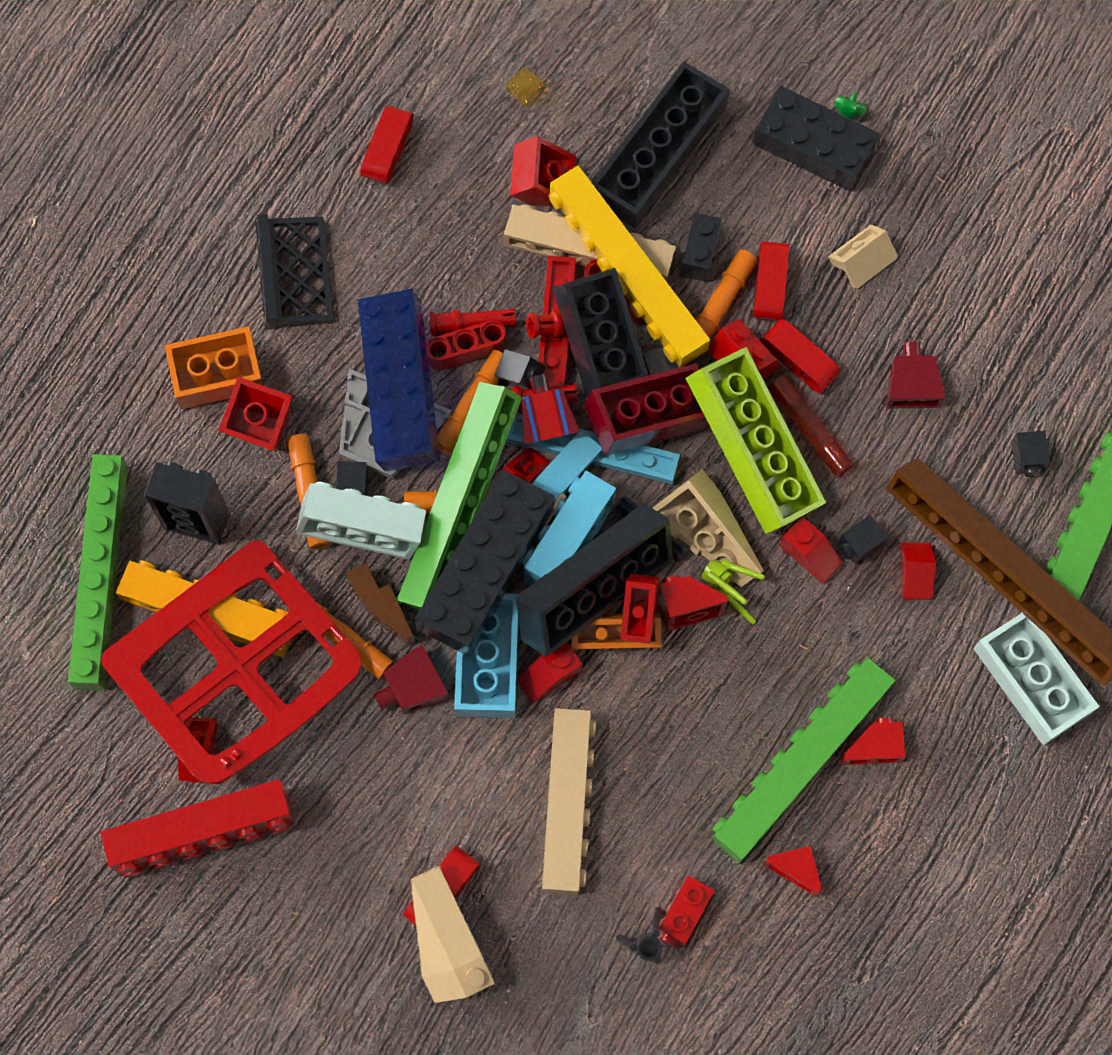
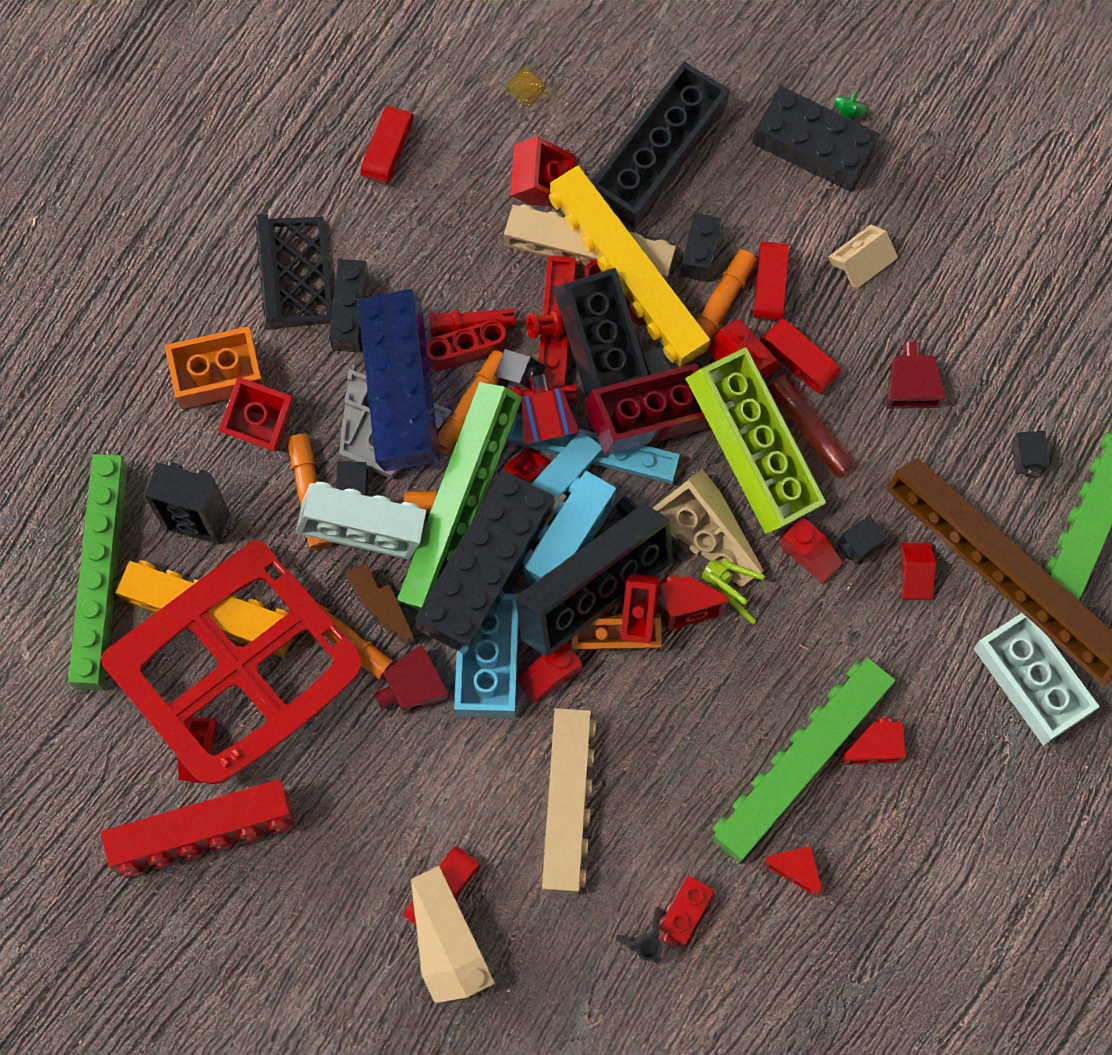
none -> black brick [329,259,369,353]

